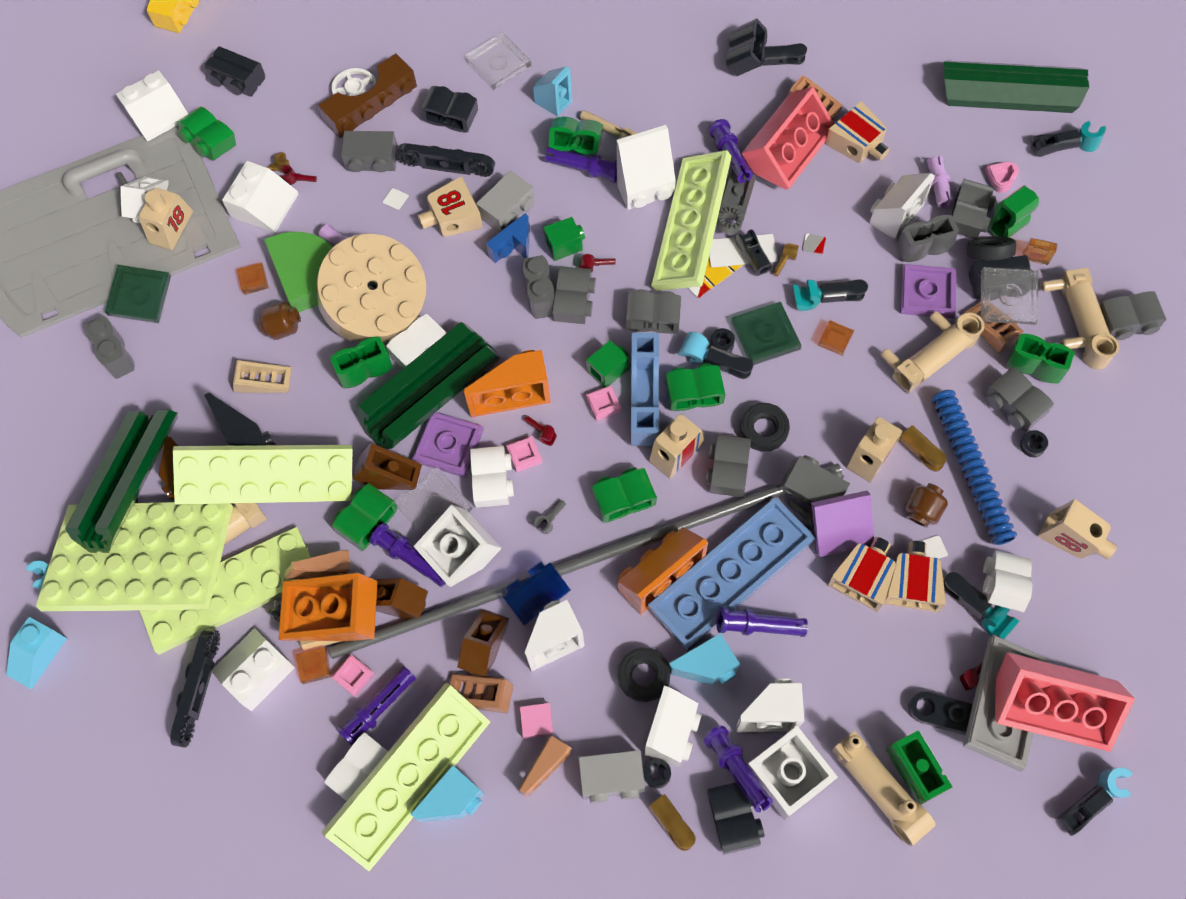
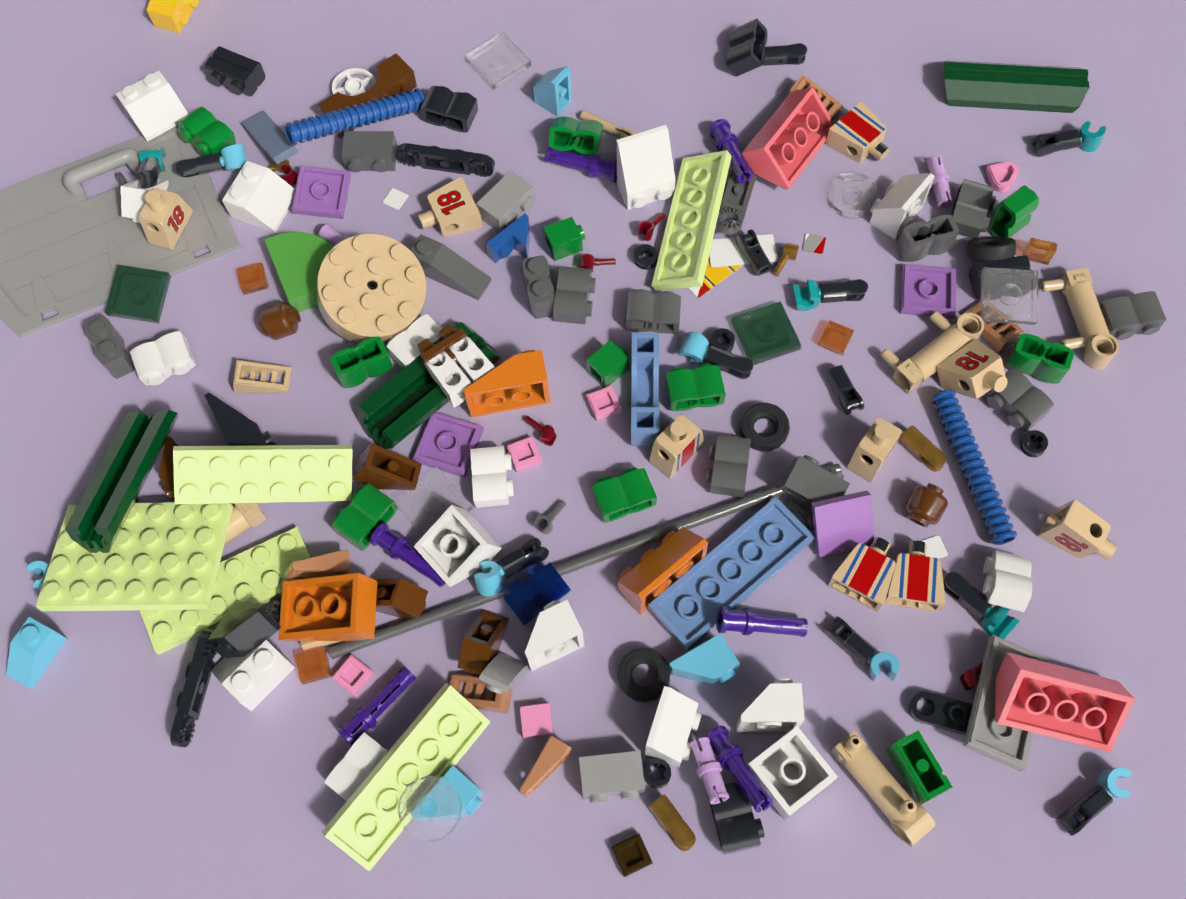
none -> white brick [130,331,196,386]
none -> black piece [137,148,166,188]
none -> piece [176,144,247,178]
none -> slope [208,607,281,658]
none -> sand blue tile [242,111,298,164]
none -> blue piece [285,88,425,145]
none -> medium lavender tile [292,165,351,219]
none -> clear tile [398,775,462,842]
none -> dark grey slope [410,234,492,300]
none -> white hips [417,324,494,408]
none -> piece [474,538,549,597]
none -> light grey slope [479,653,529,694]
none -> dark brown tile [611,833,653,878]
none -> black bush [634,244,657,270]
none -> dark red hand [637,213,665,241]
none -> lavender pin [690,737,729,804]
none -> black piece [824,616,900,681]
none -> clear tile [826,171,879,219]
none -> black bar [826,365,864,415]
none -> tan torso [936,339,1008,399]

